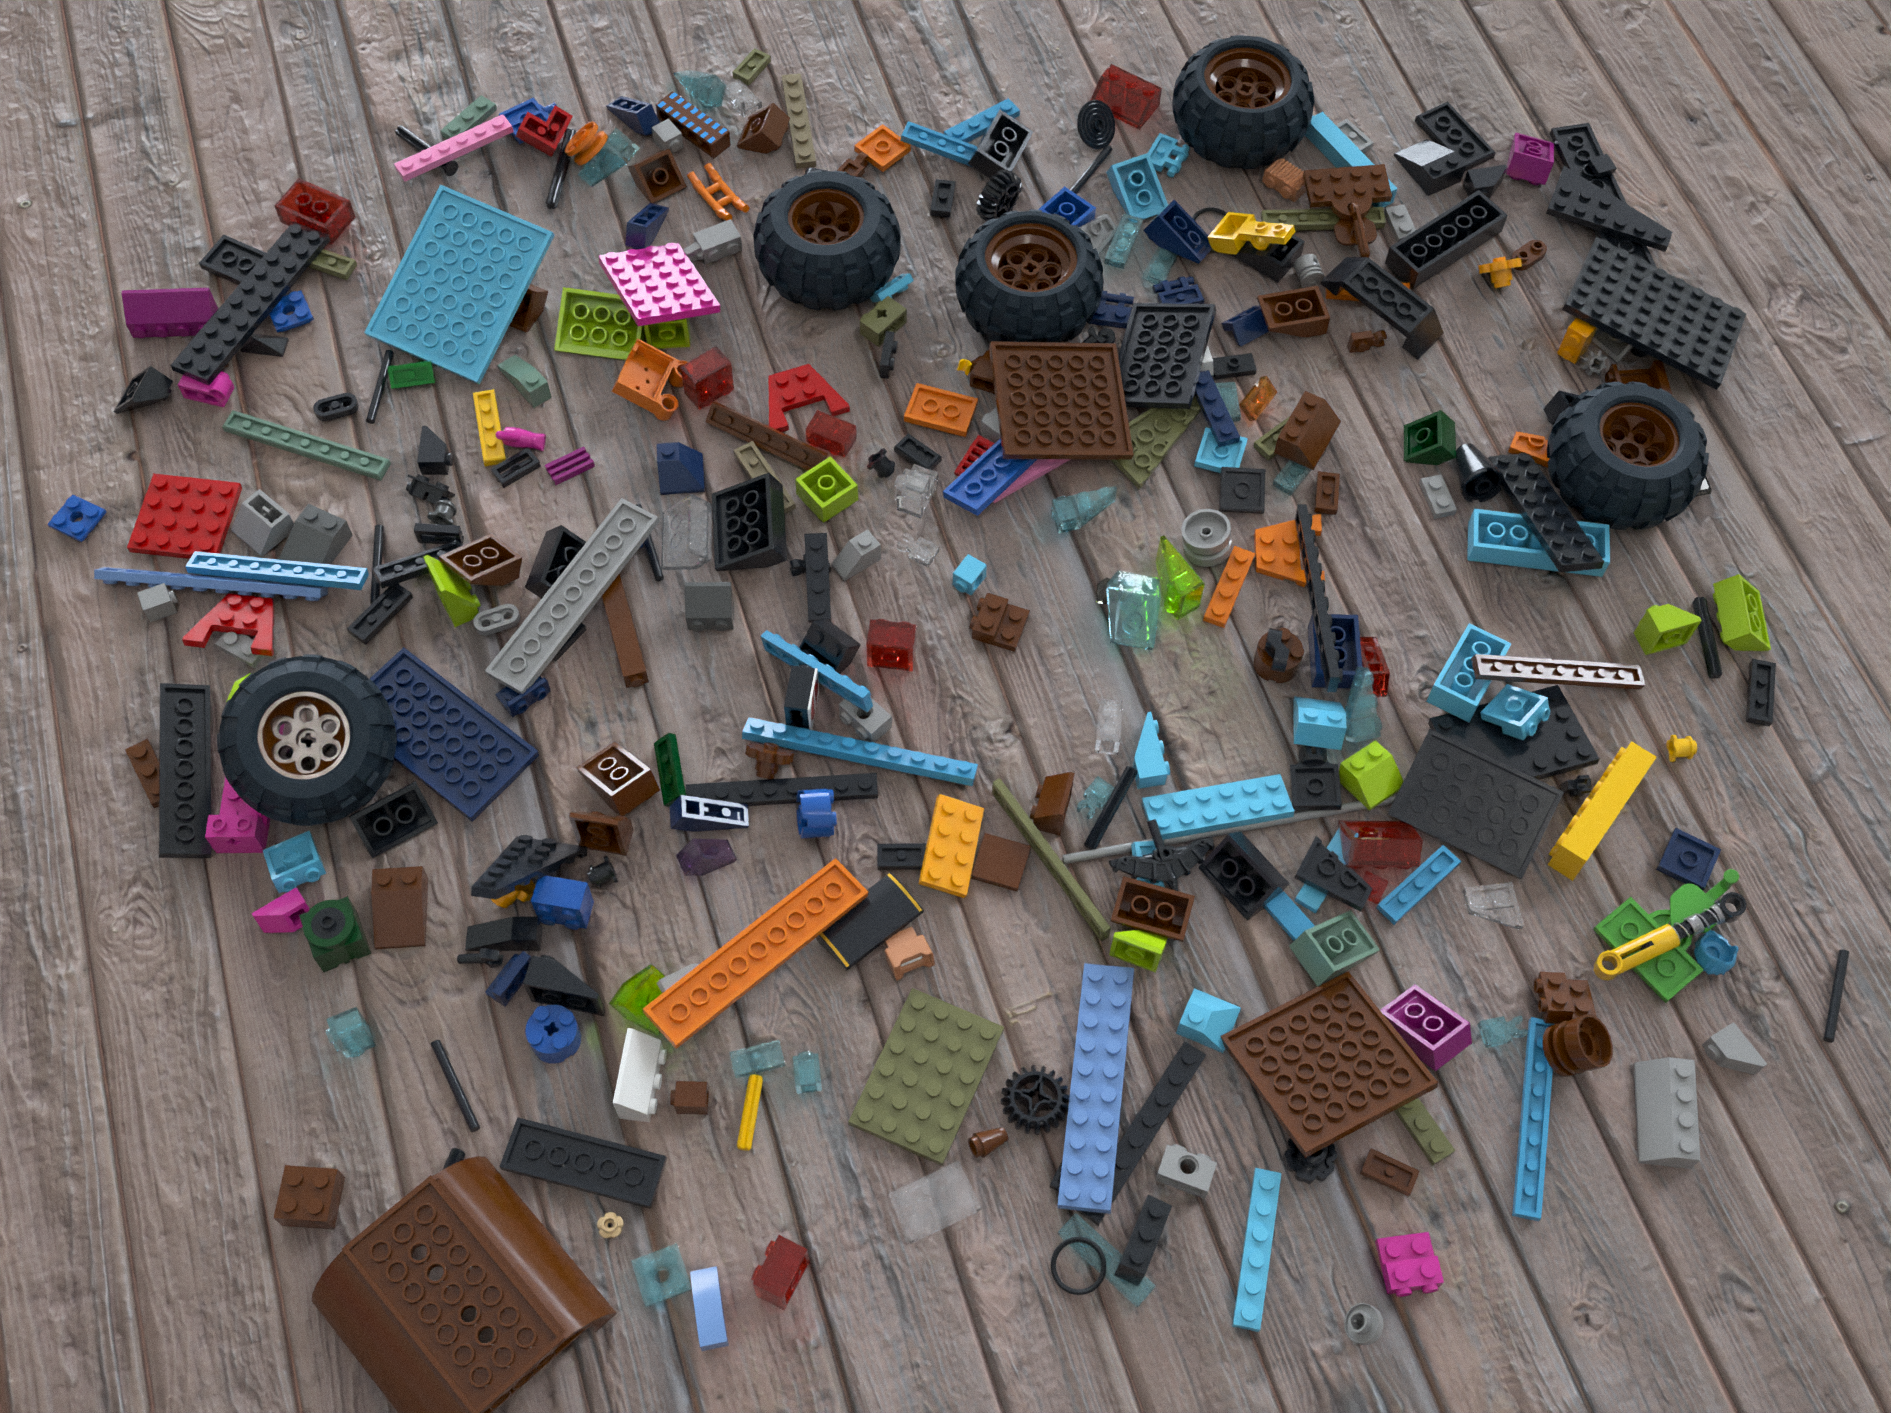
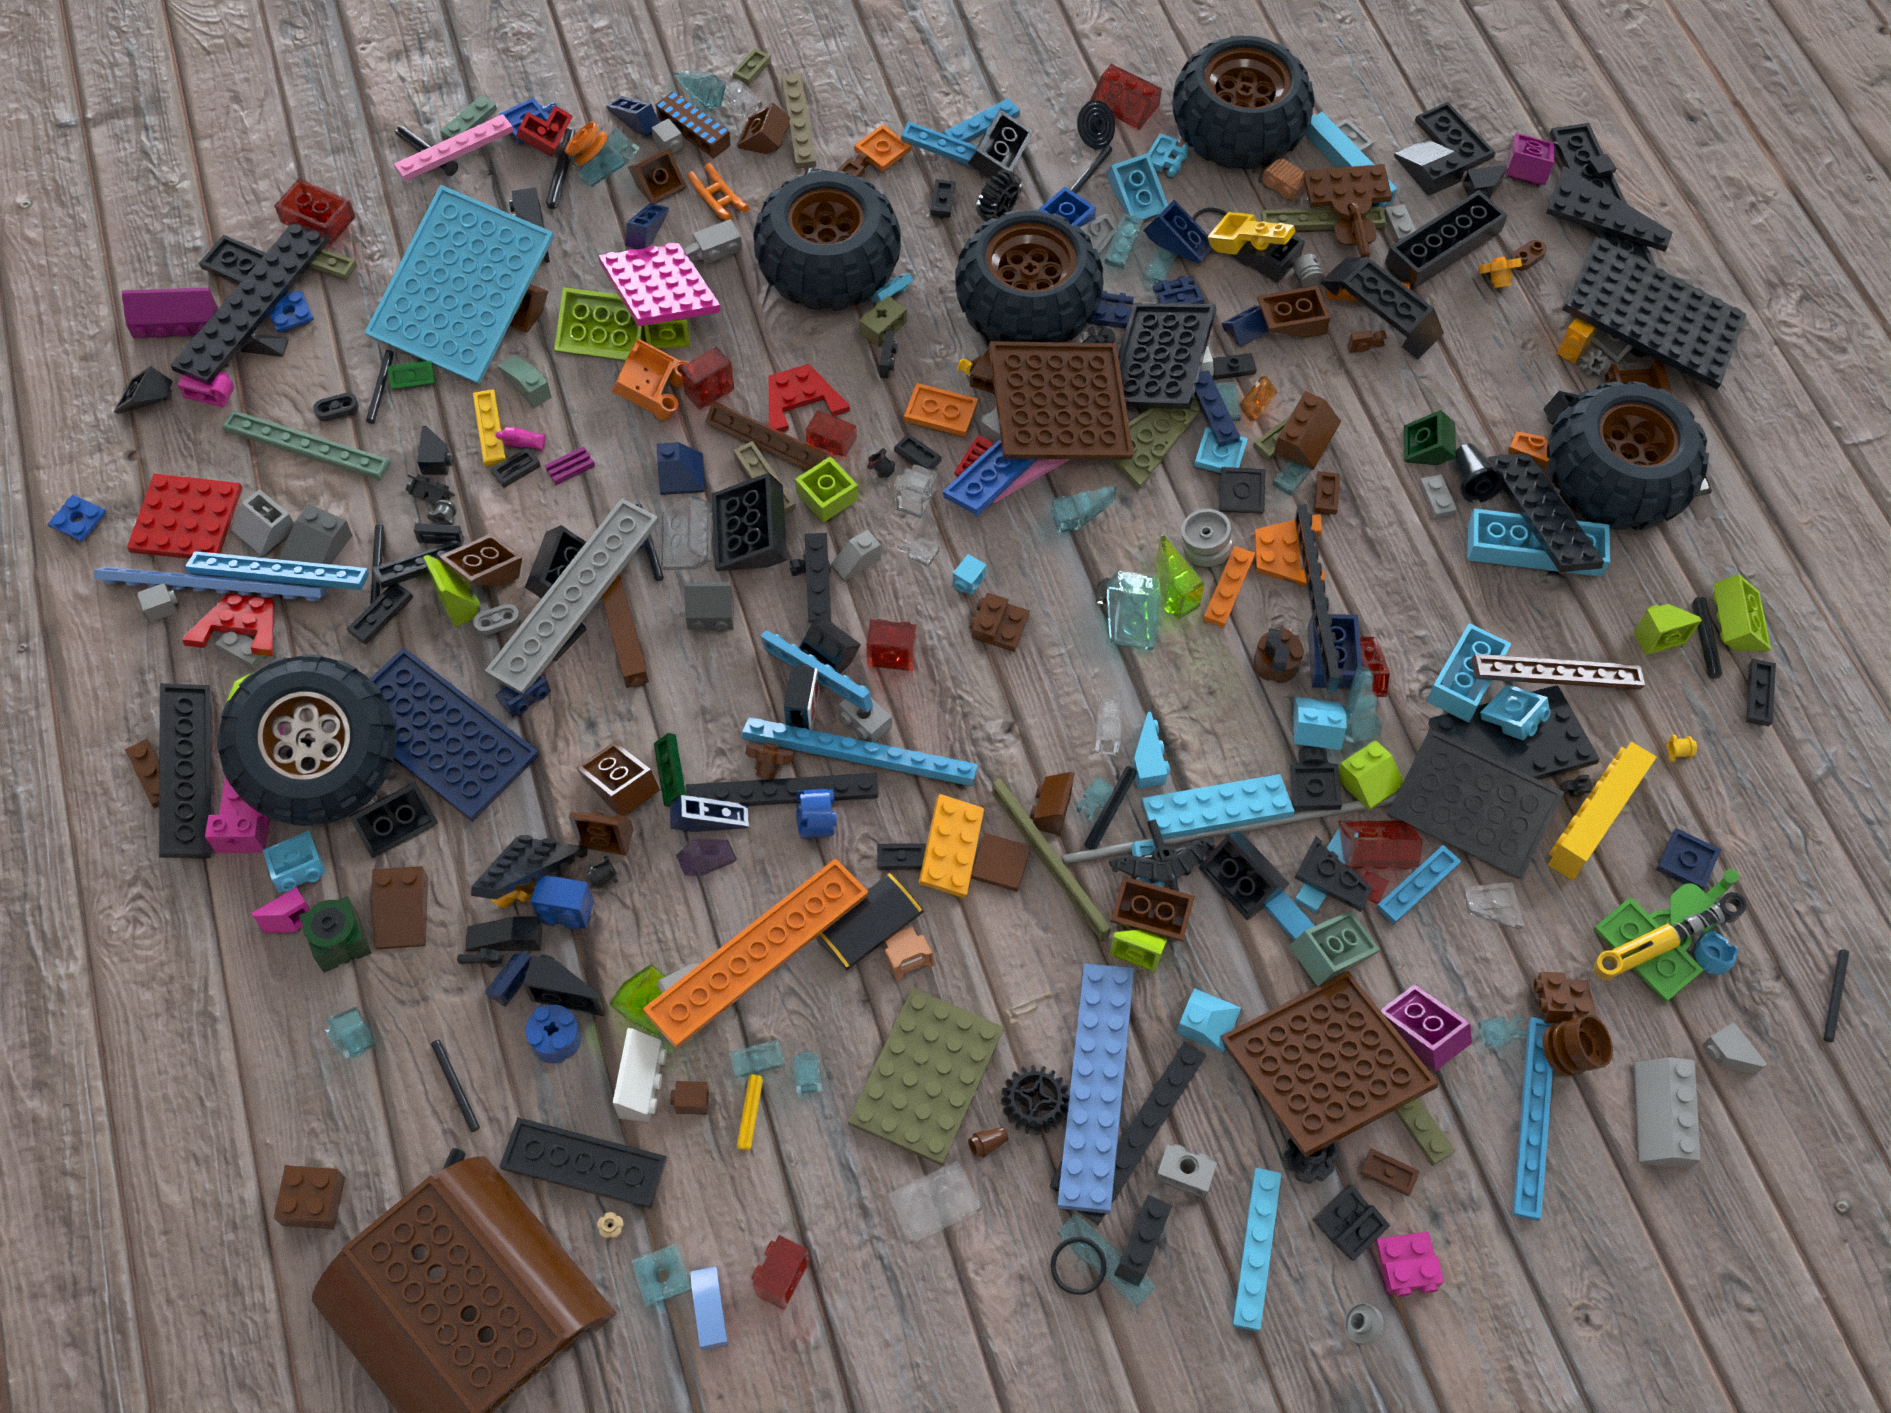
none -> black slope [509,187,550,263]
none -> black slope [1312,1185,1390,1261]

